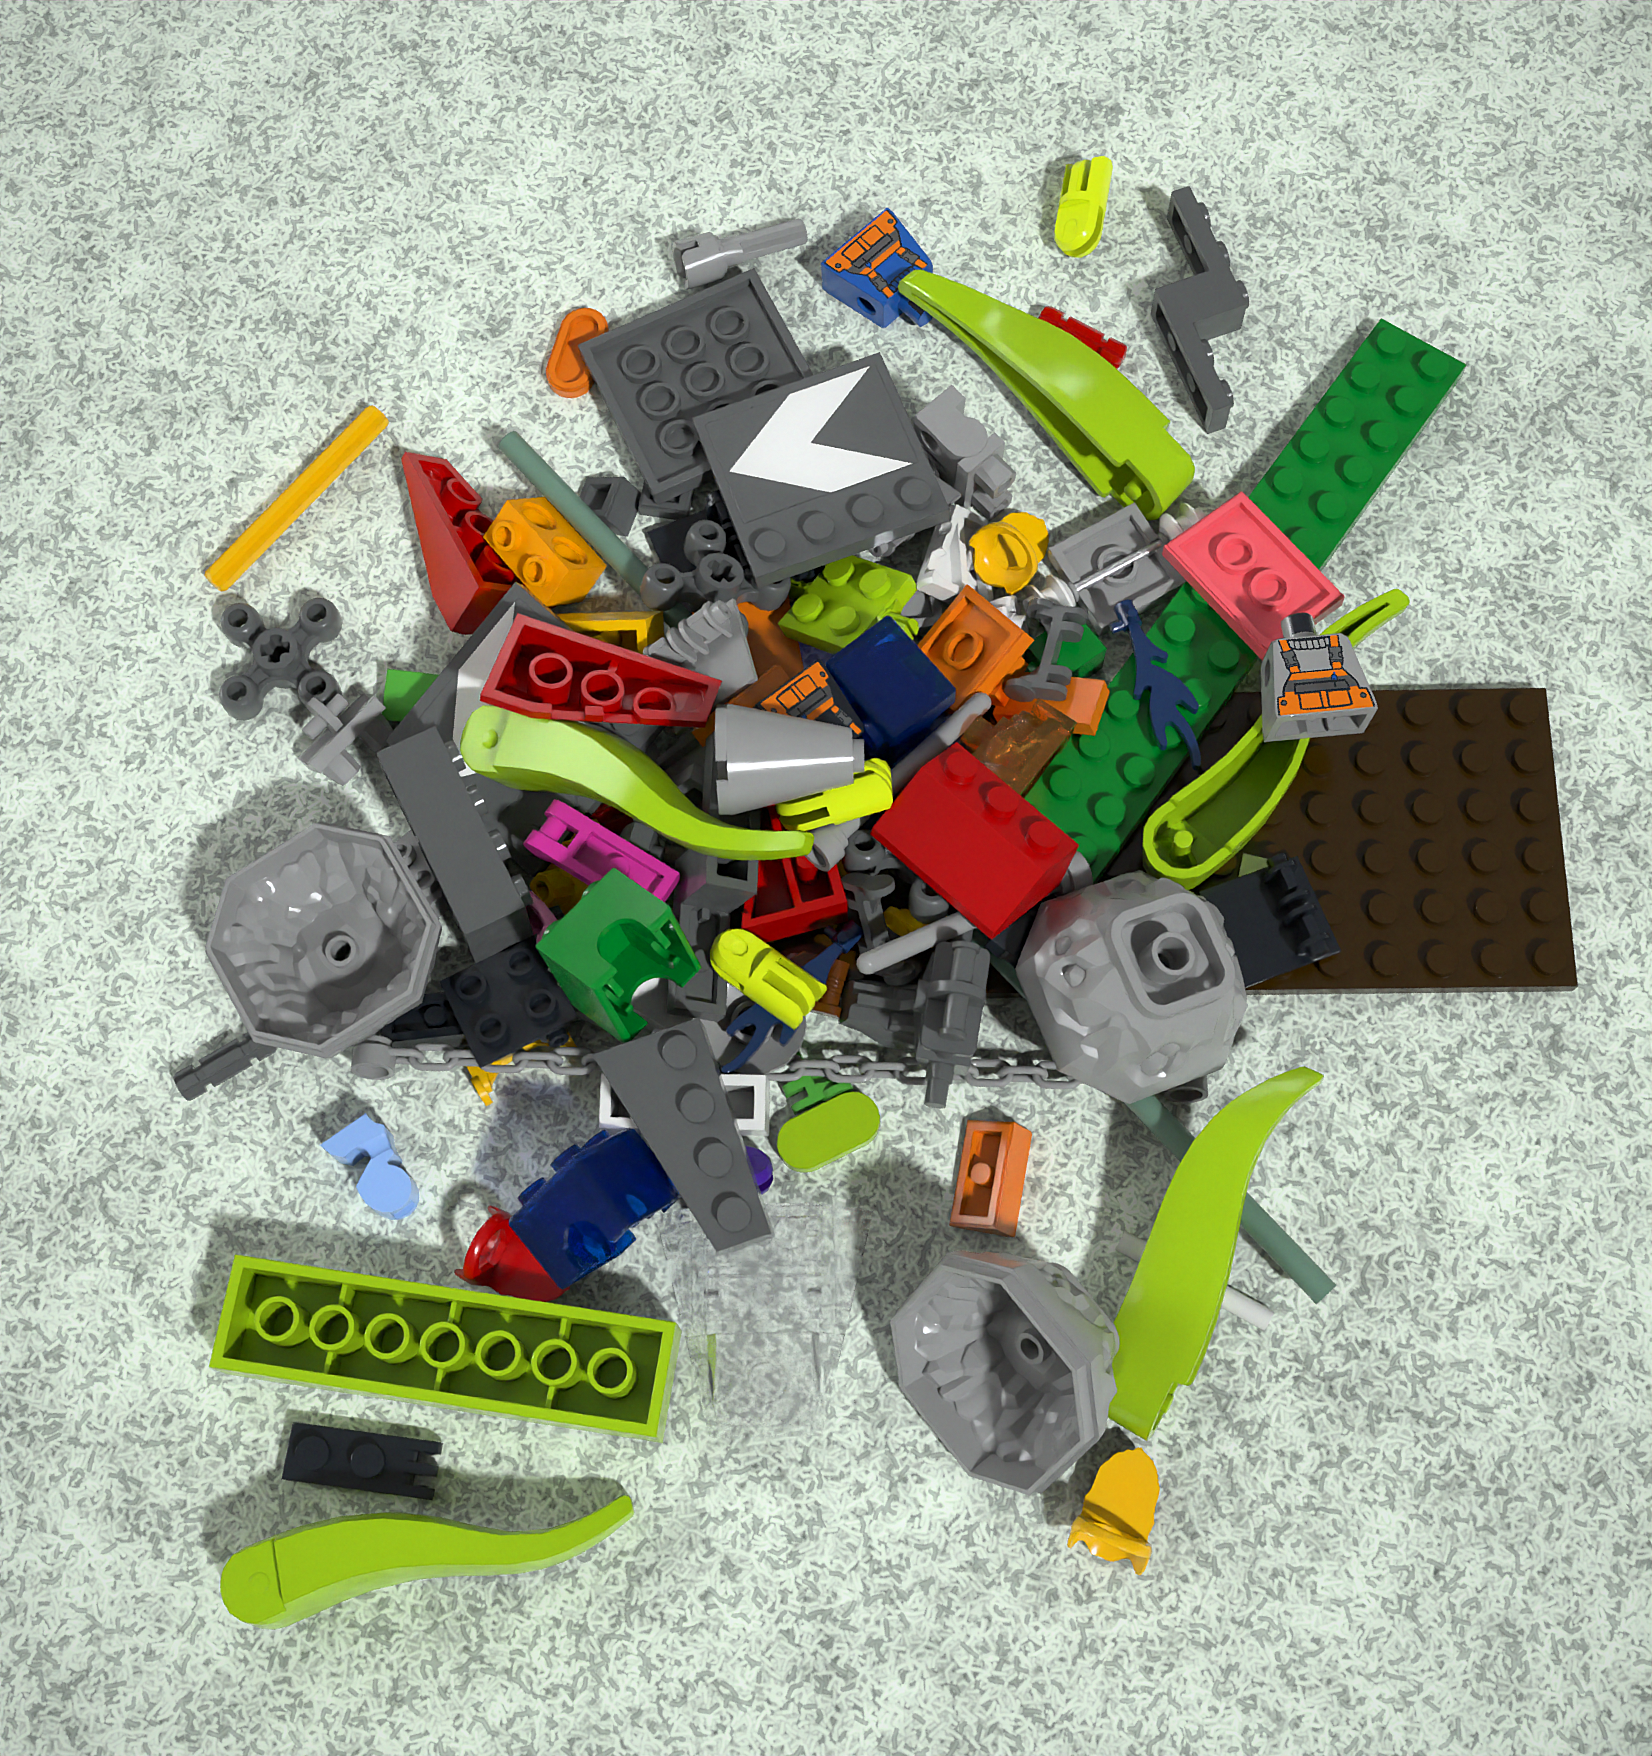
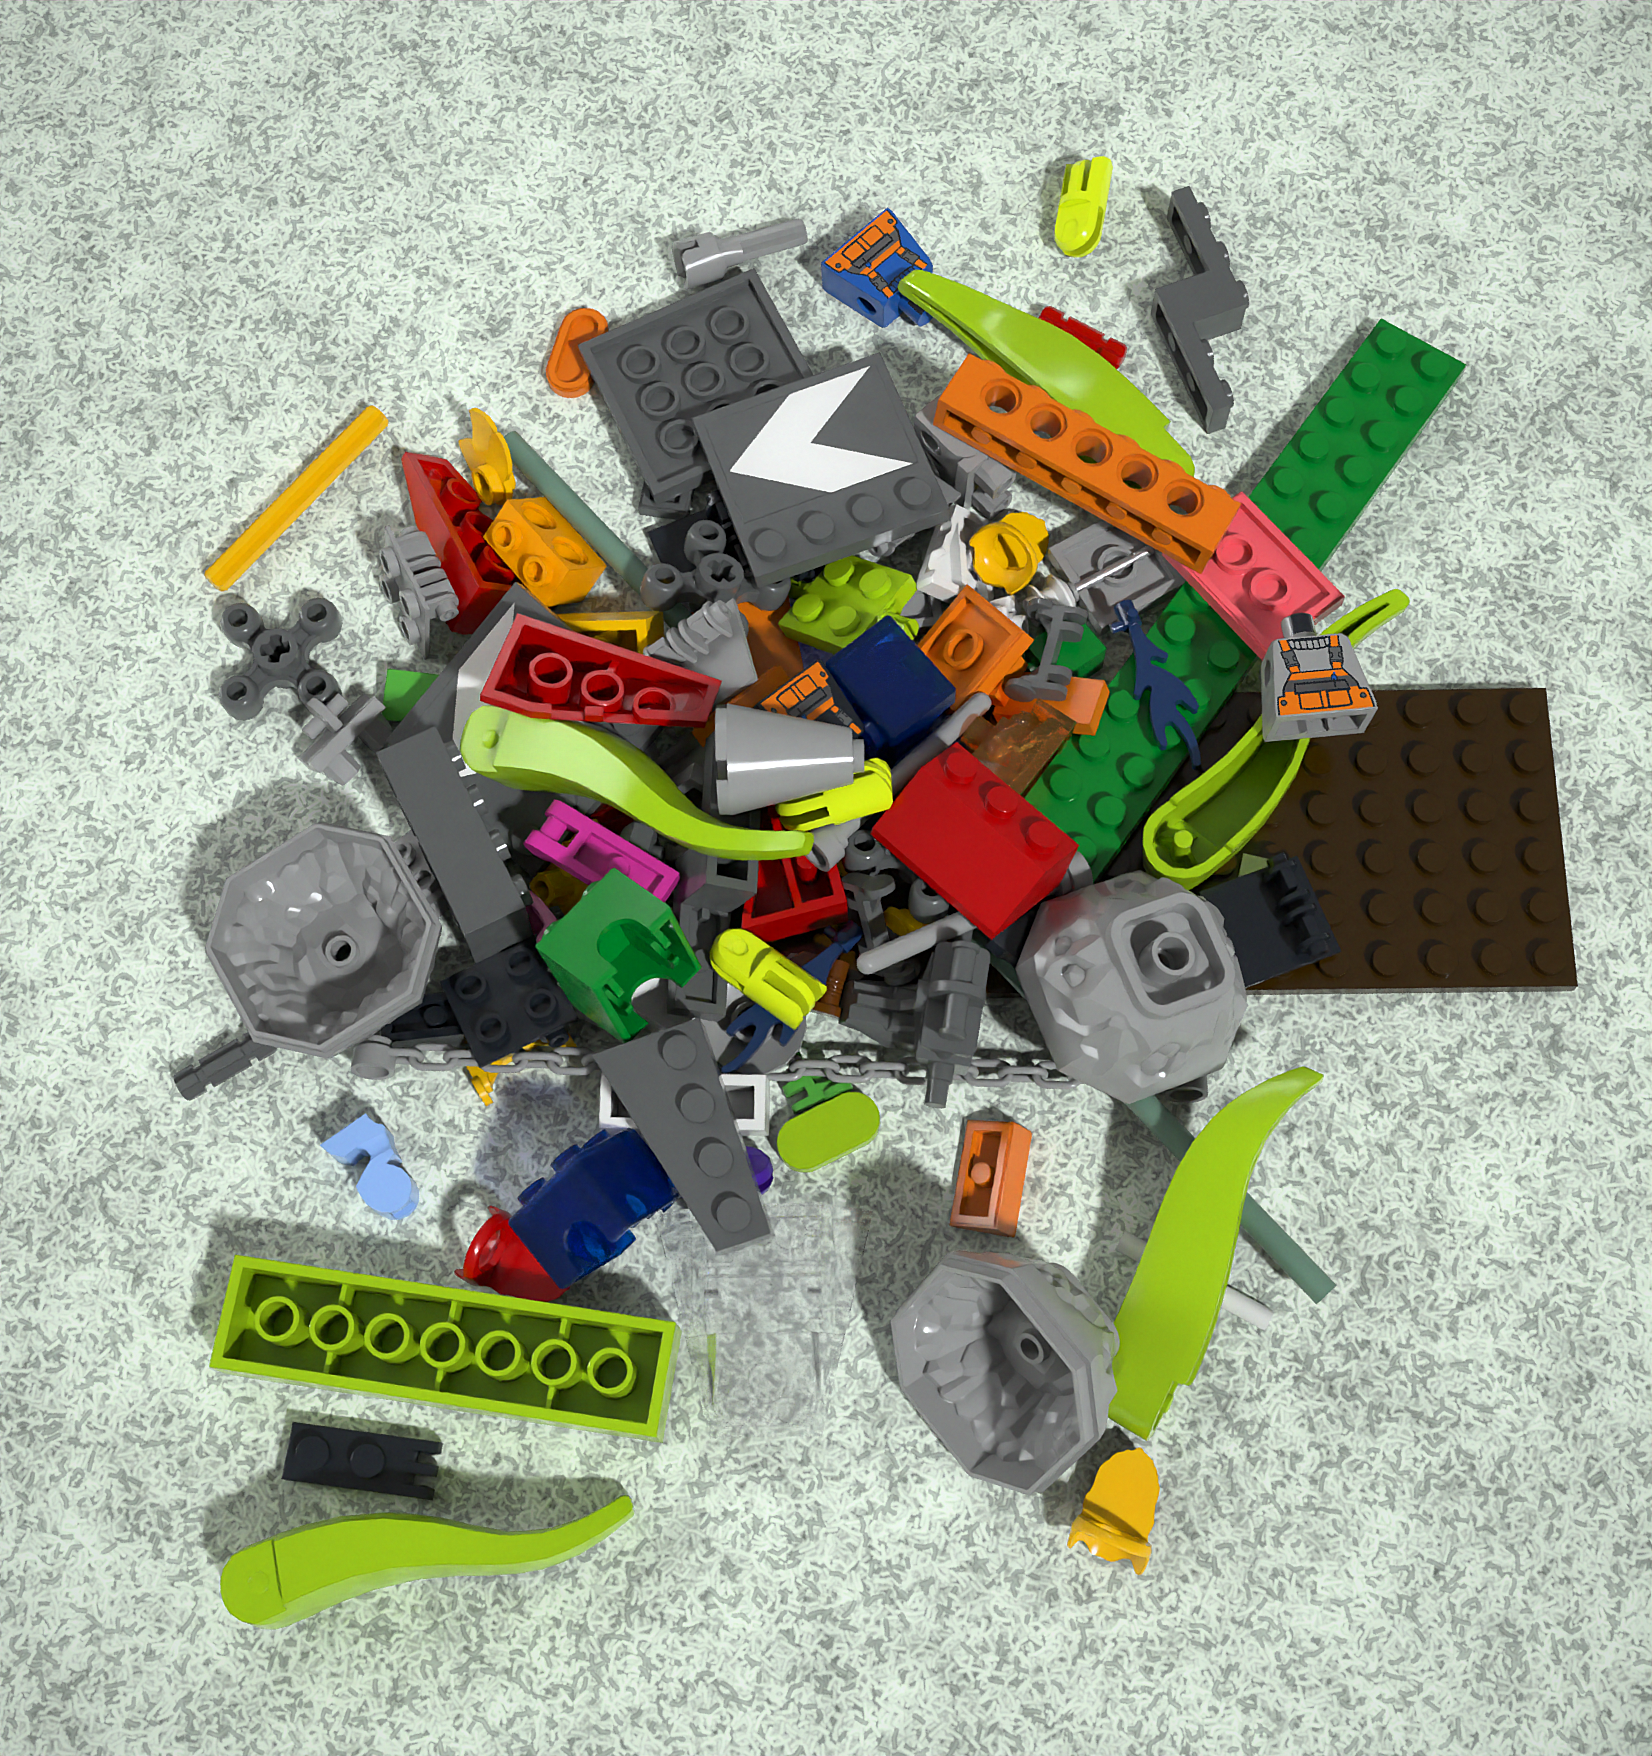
dark grey slope [579,477,641,537] -> none
none -> light grey hinge [379,525,459,660]
none -> yellow plate [458,407,516,506]
none -> orange brick [933,353,1241,574]

